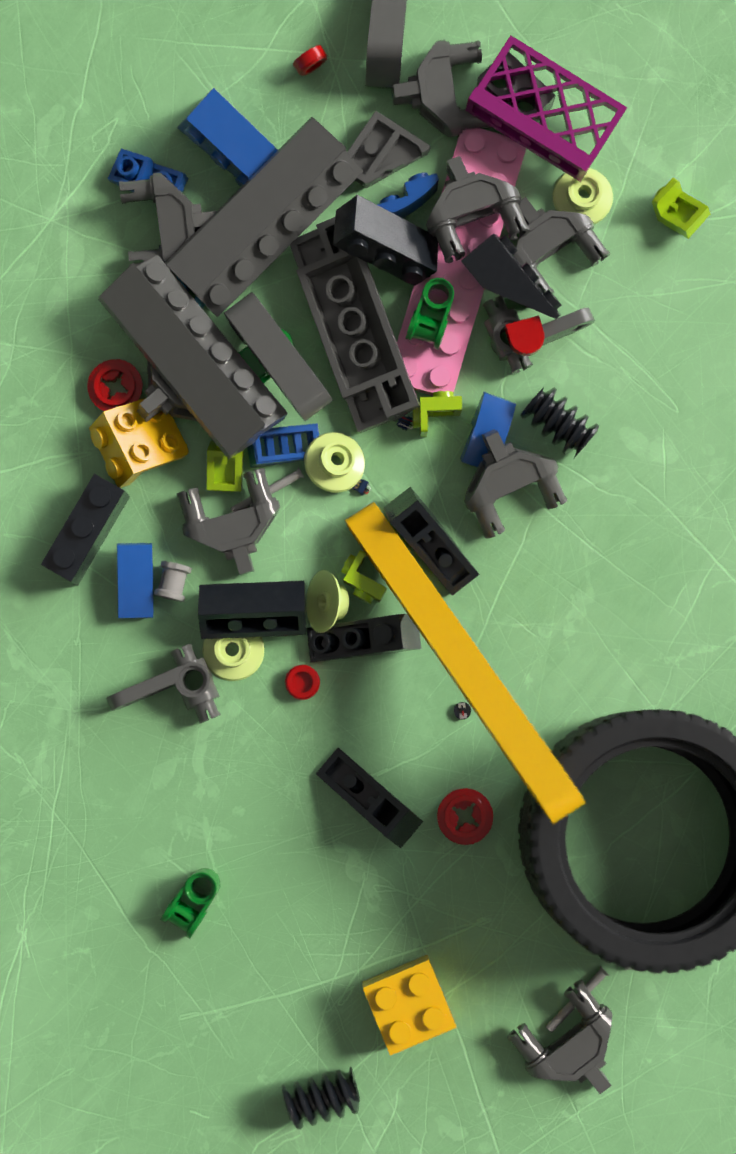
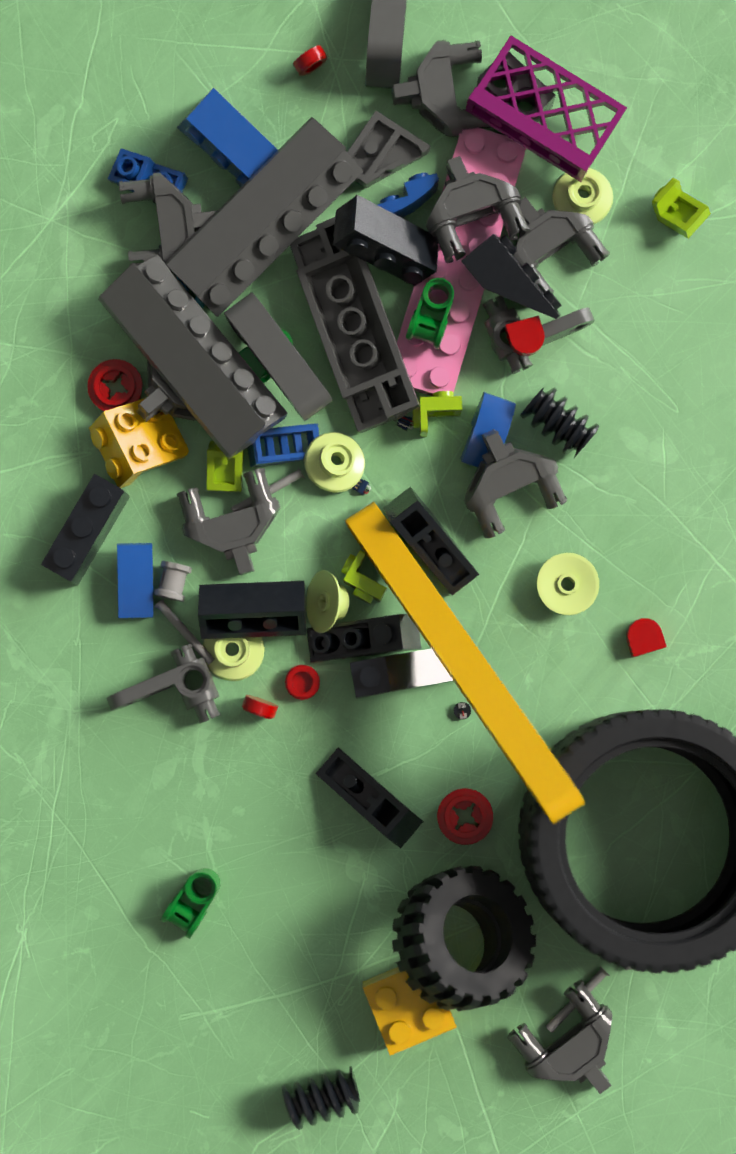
none -> light grey piece [154,598,215,665]
none -> red tile [241,695,279,719]
none -> black slope [350,649,453,699]
none -> black tyre [392,865,536,1011]
none -> yellowish green piece [537,553,599,615]
none -> red tile [626,618,667,658]

